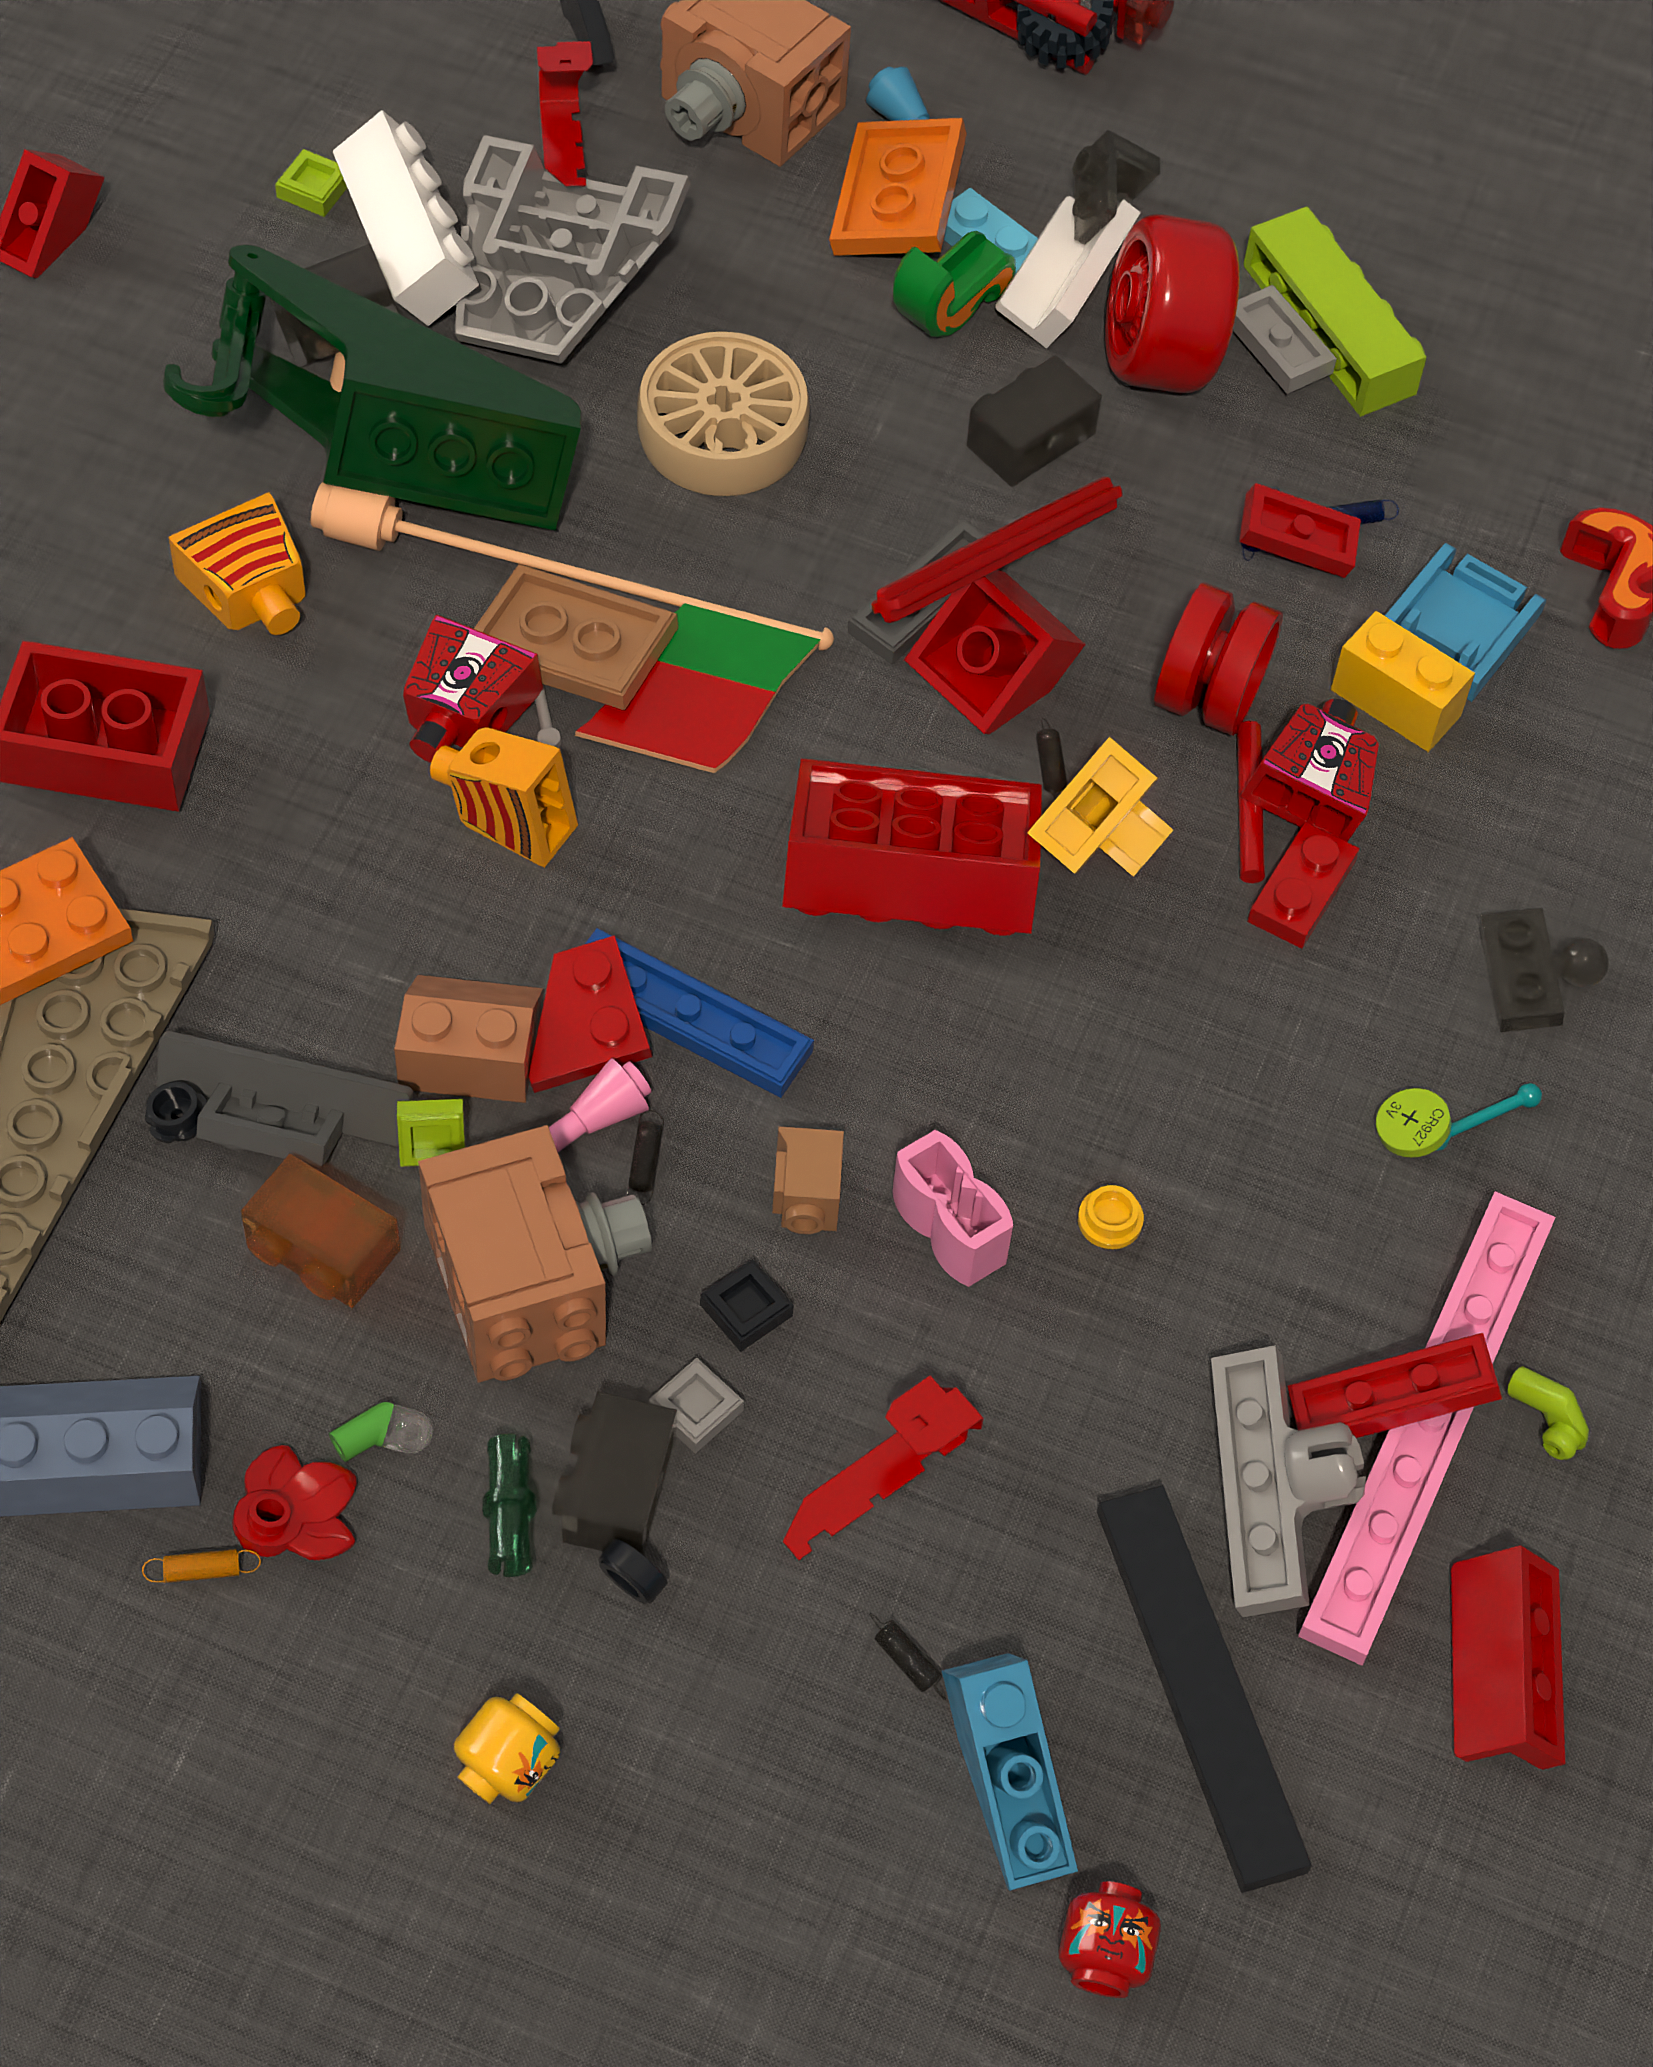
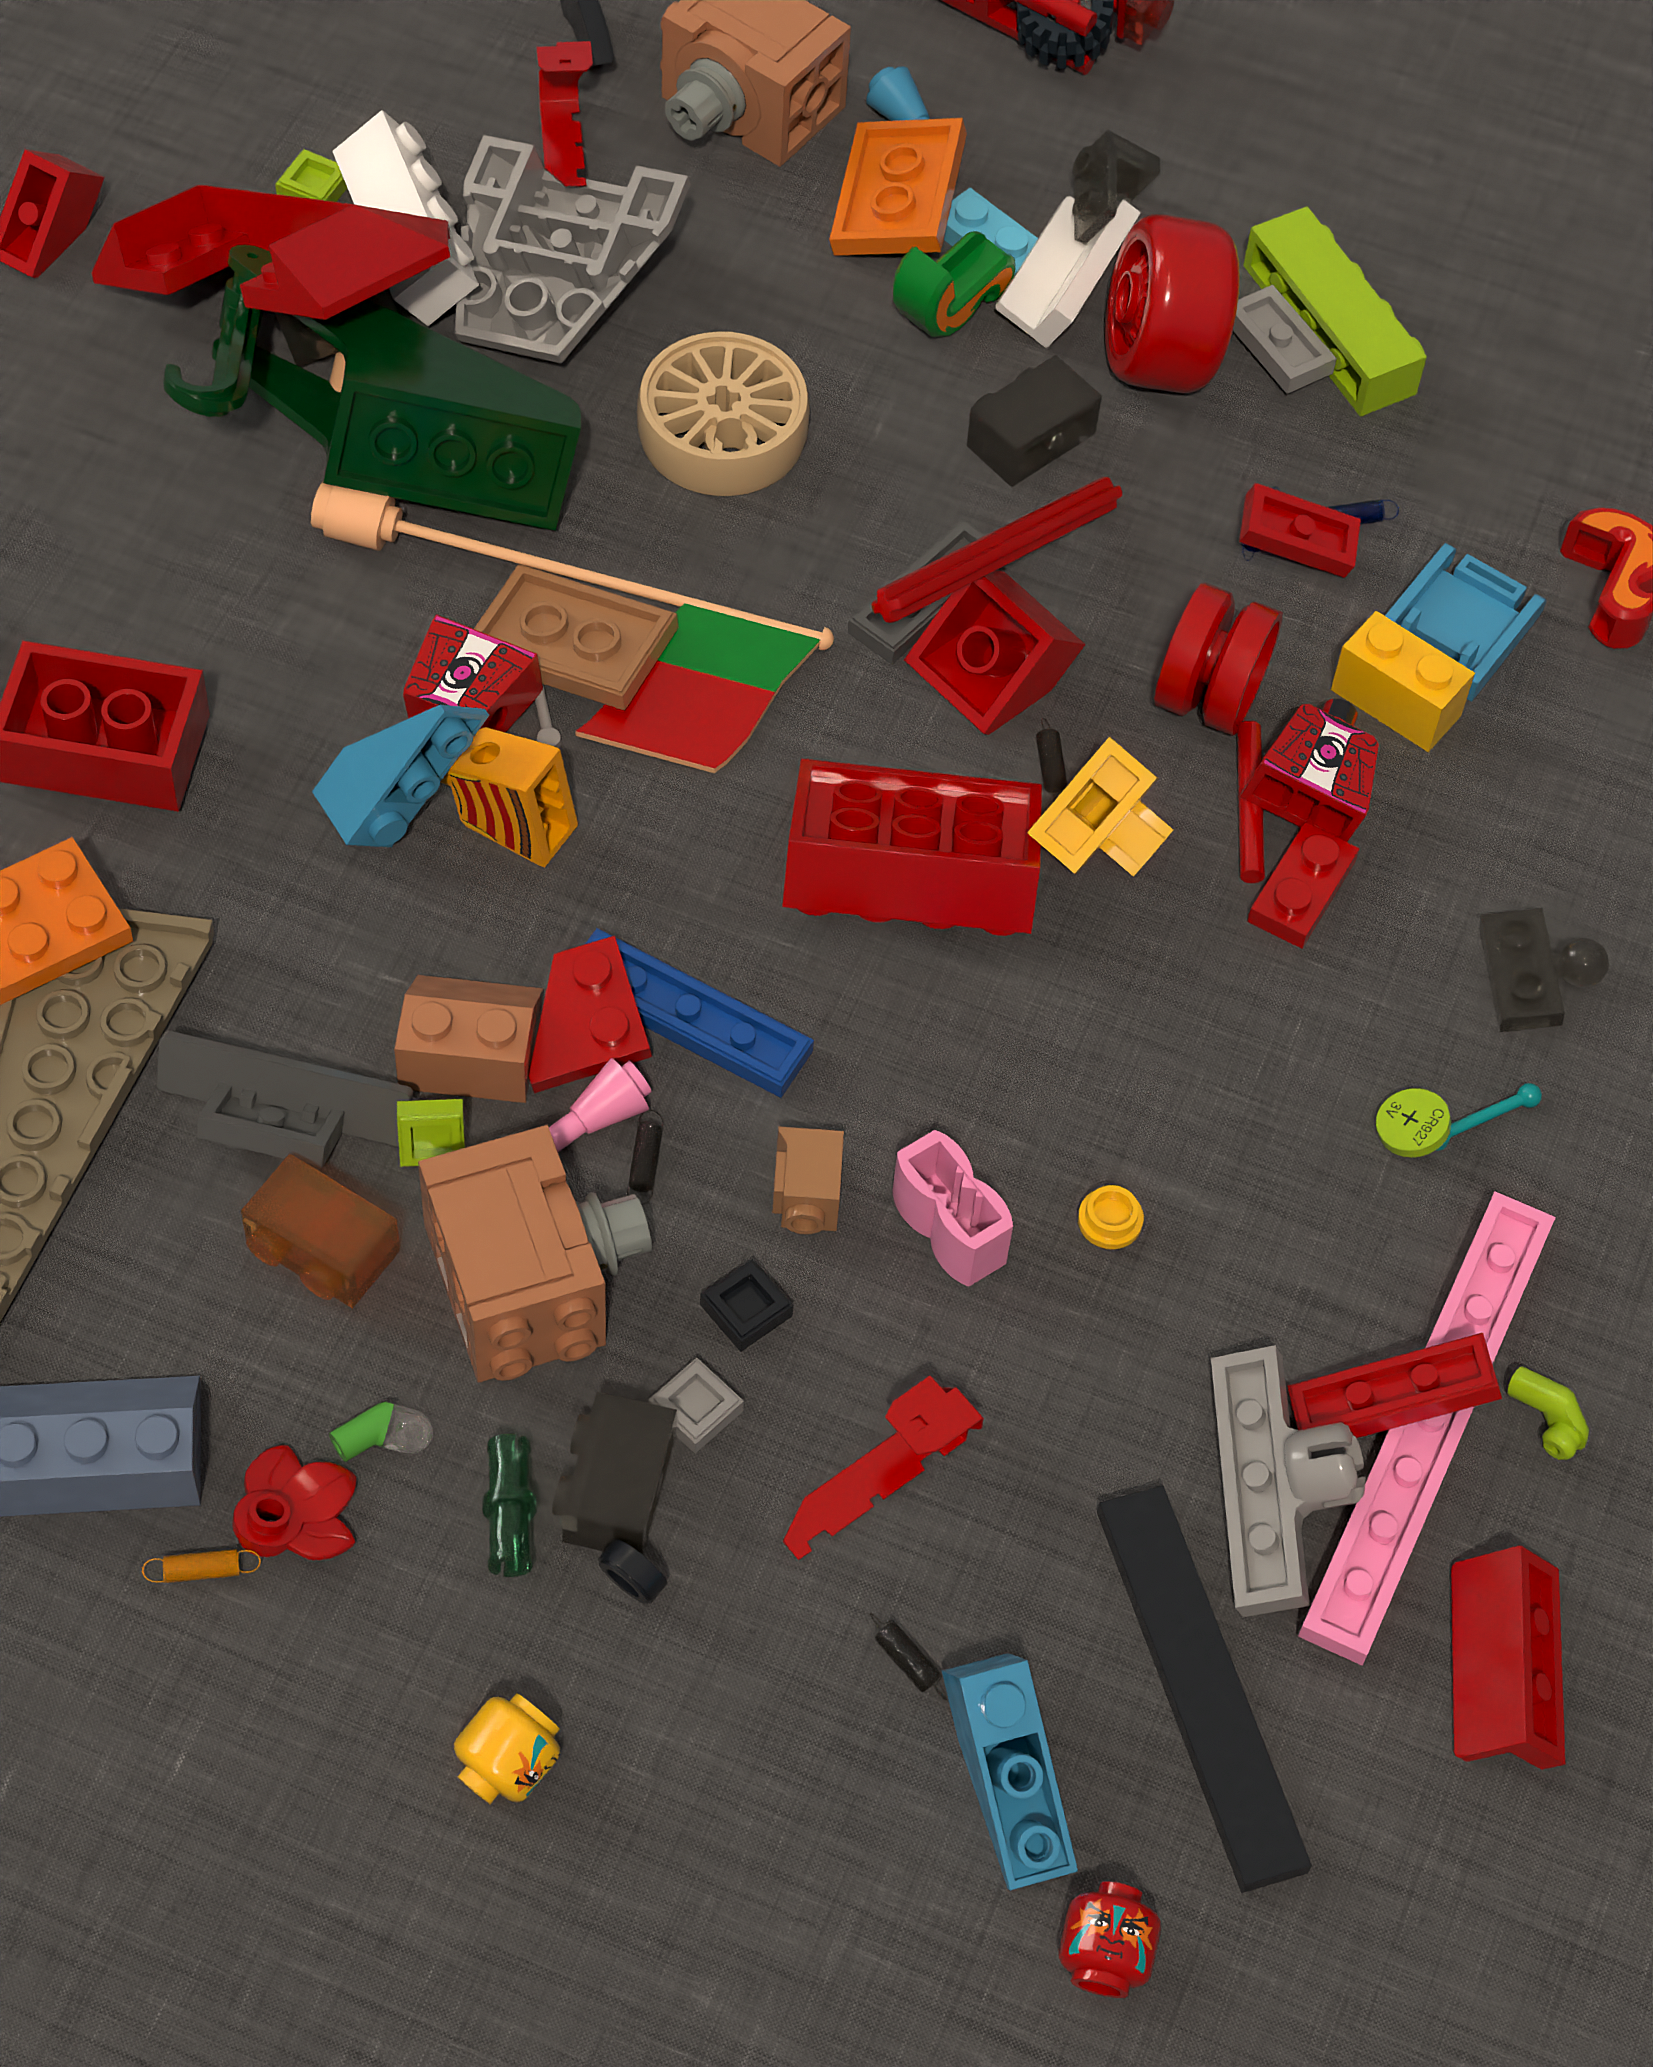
black plate [145,1082,207,1143] -> none
light orange torso [168,492,306,635] -> none
none -> red slope [91,184,451,320]
none -> dark azure slope [312,705,489,847]

